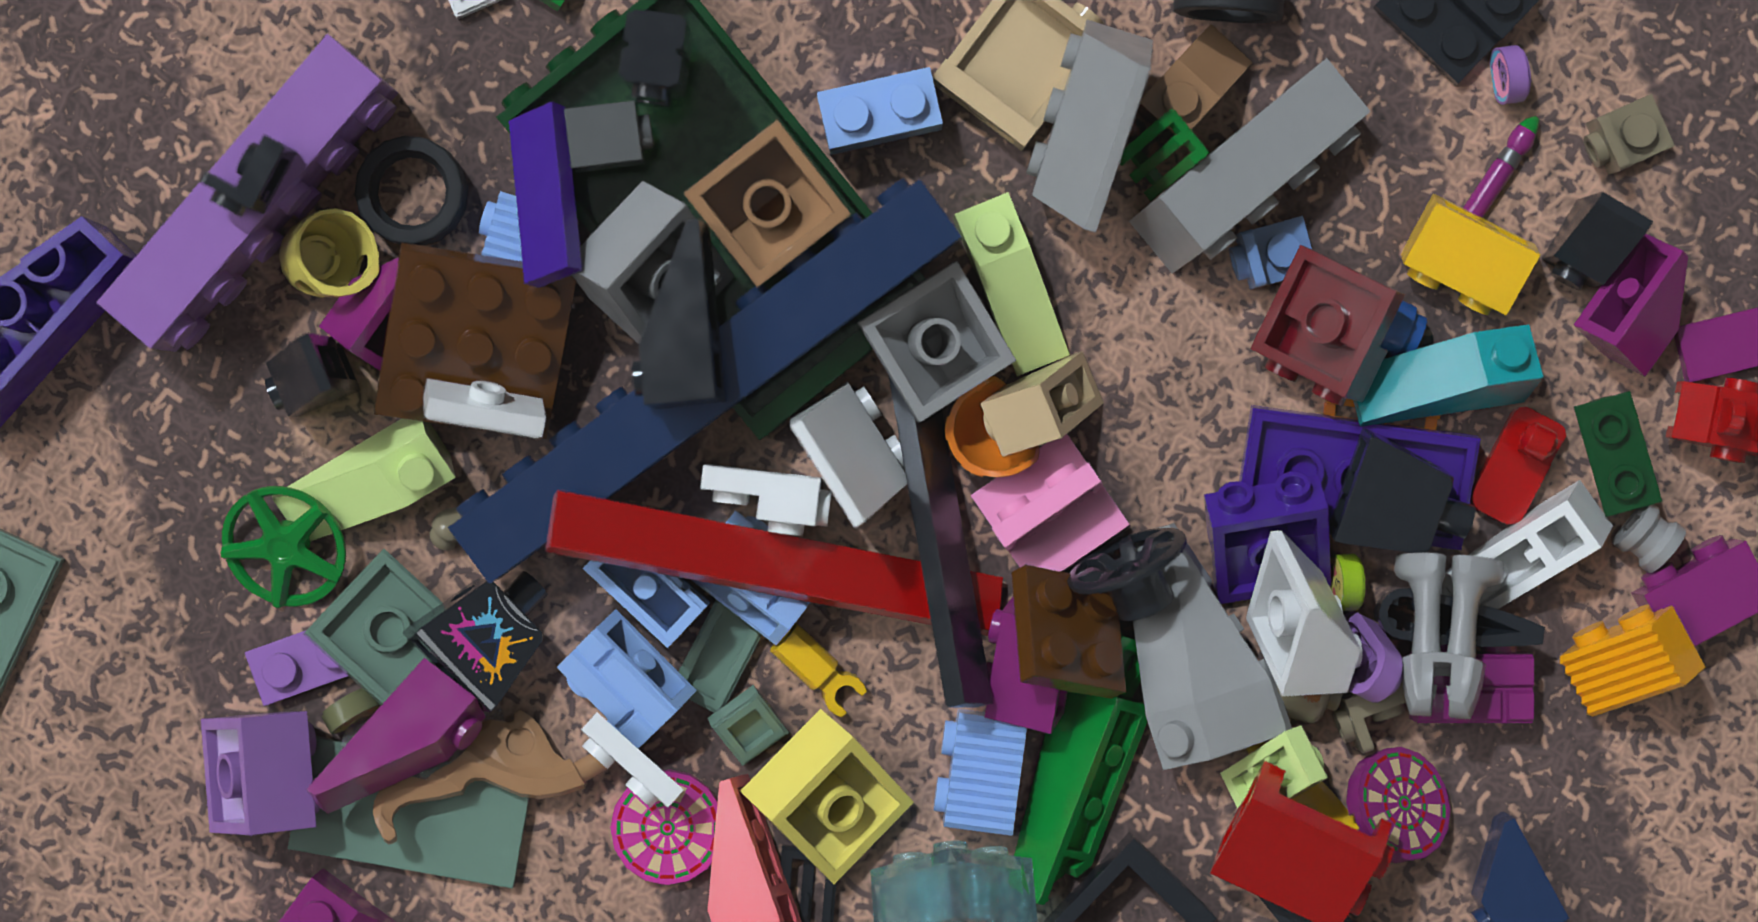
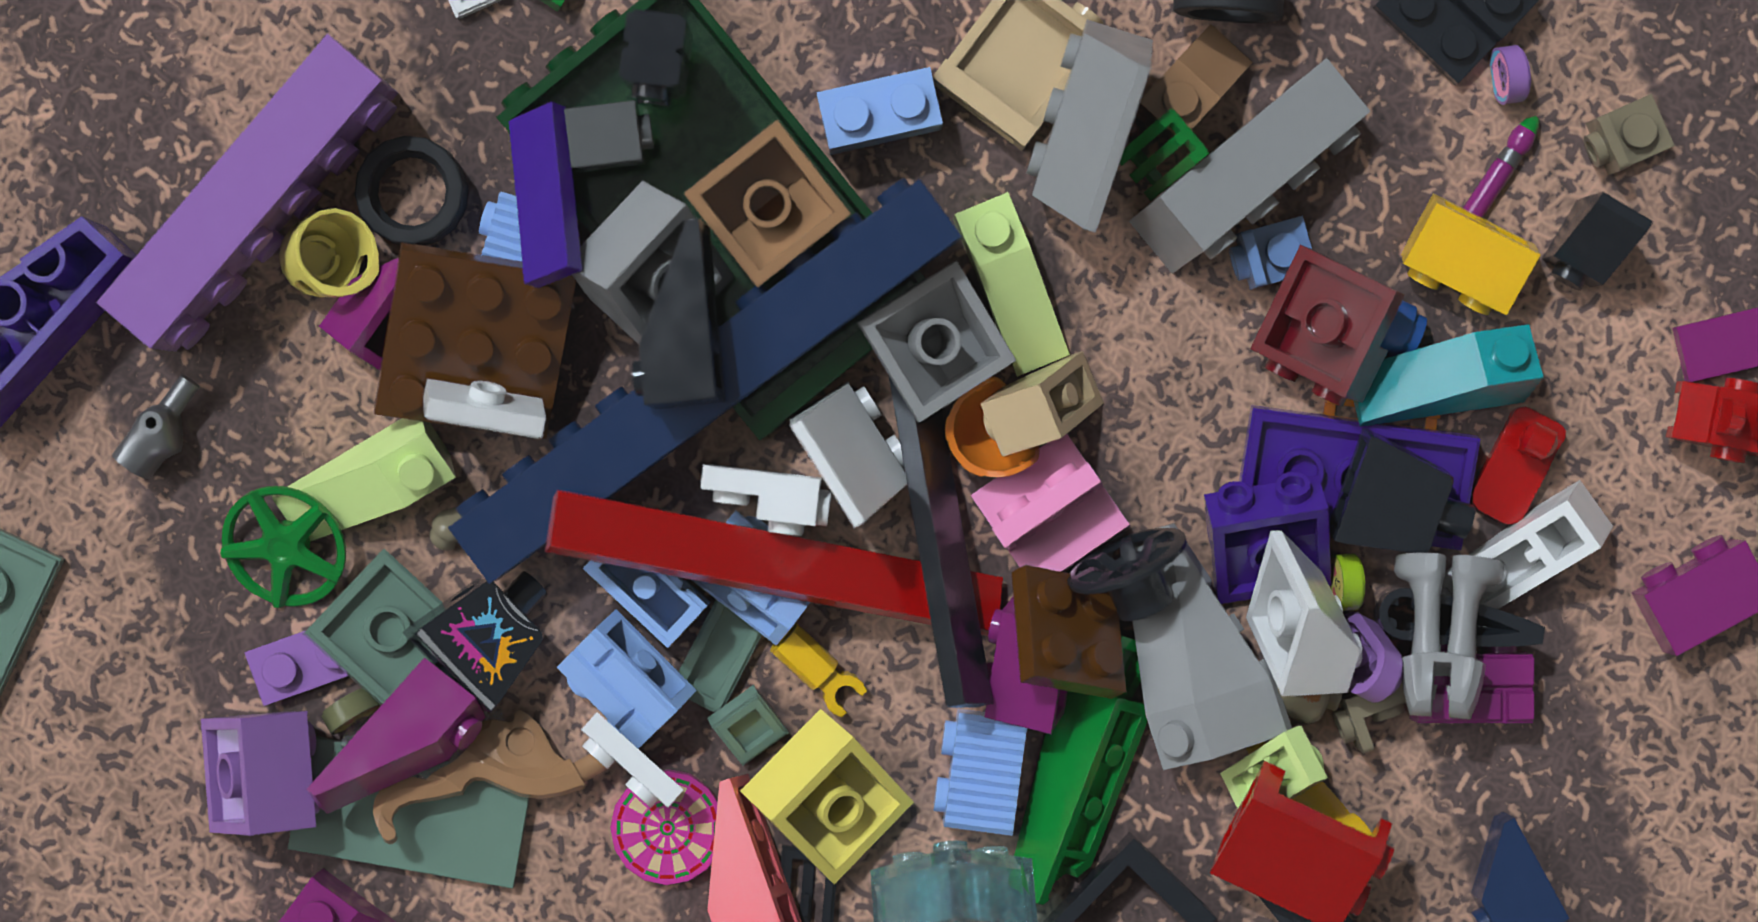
black bracket [199,135,297,217] -> none
black slope [265,333,361,417] -> none
magenta tile [1346,747,1451,863] -> none
light orange brick [1560,604,1705,717] -> none
dark green hinge [1573,391,1663,517] -> none
magenta slope [1574,234,1688,377] -> none
light grey wheel [1612,504,1686,573] -> none
none -> flat silver piece [112,374,200,479]

